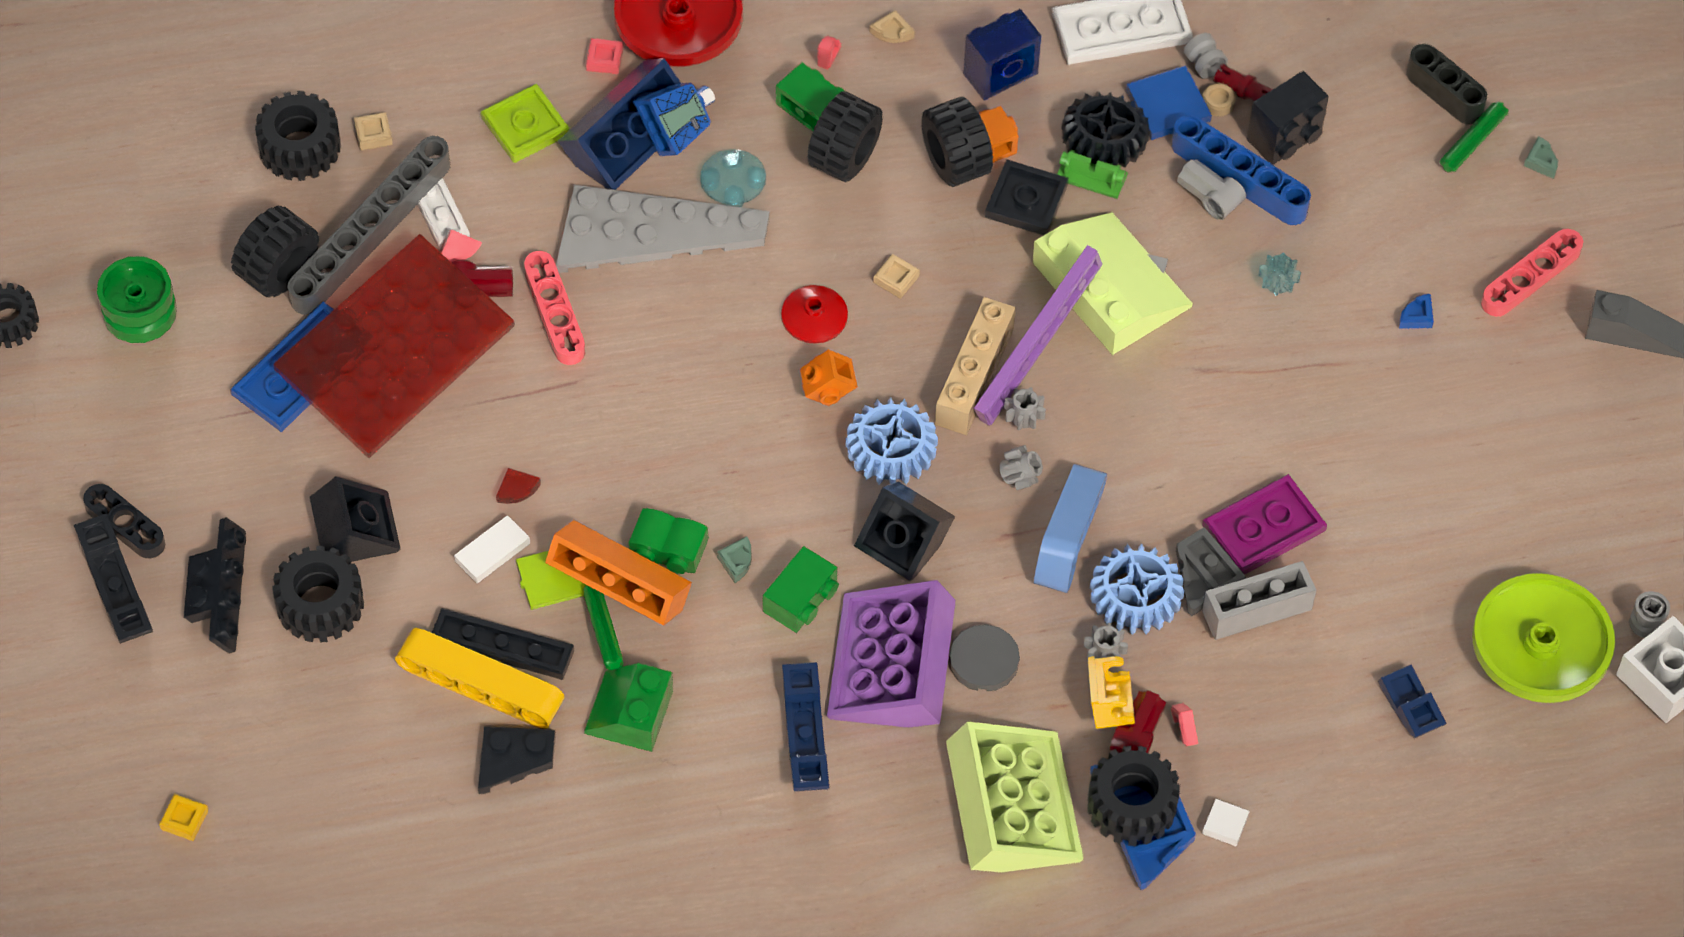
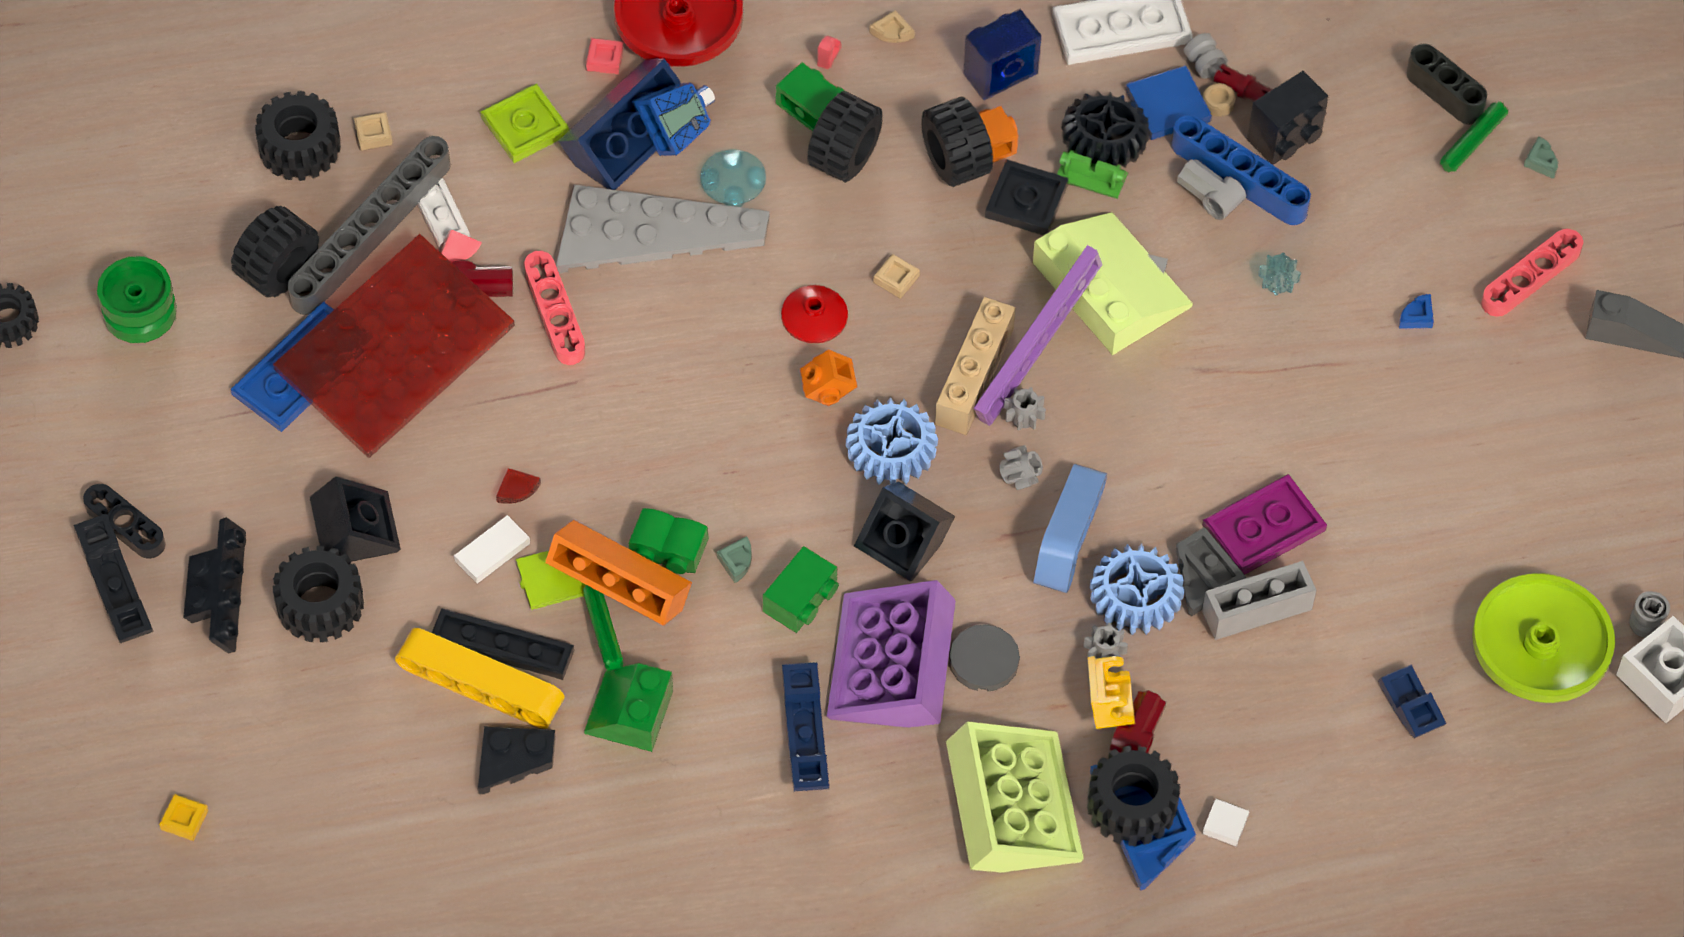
coral tile [1171,703,1198,747] -> none

